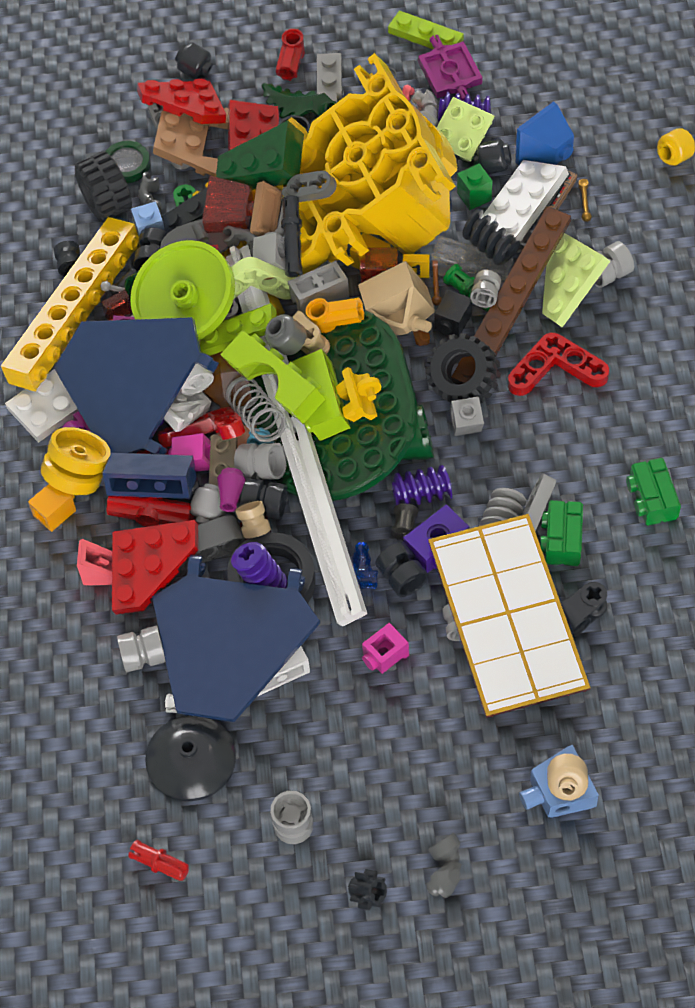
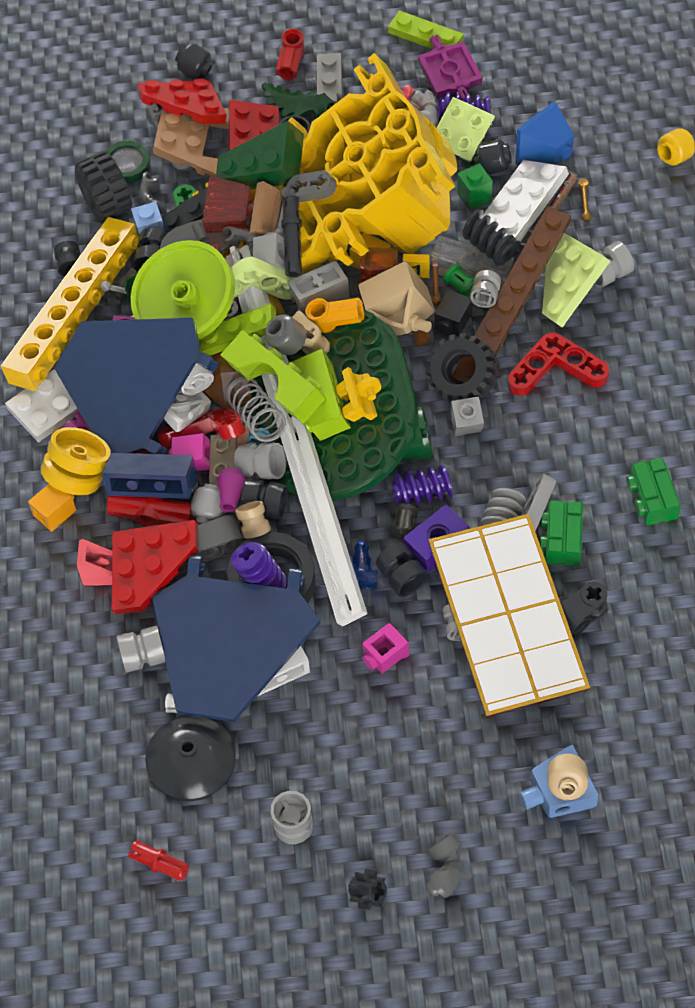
clear red tile [102,290,132,321] -> none

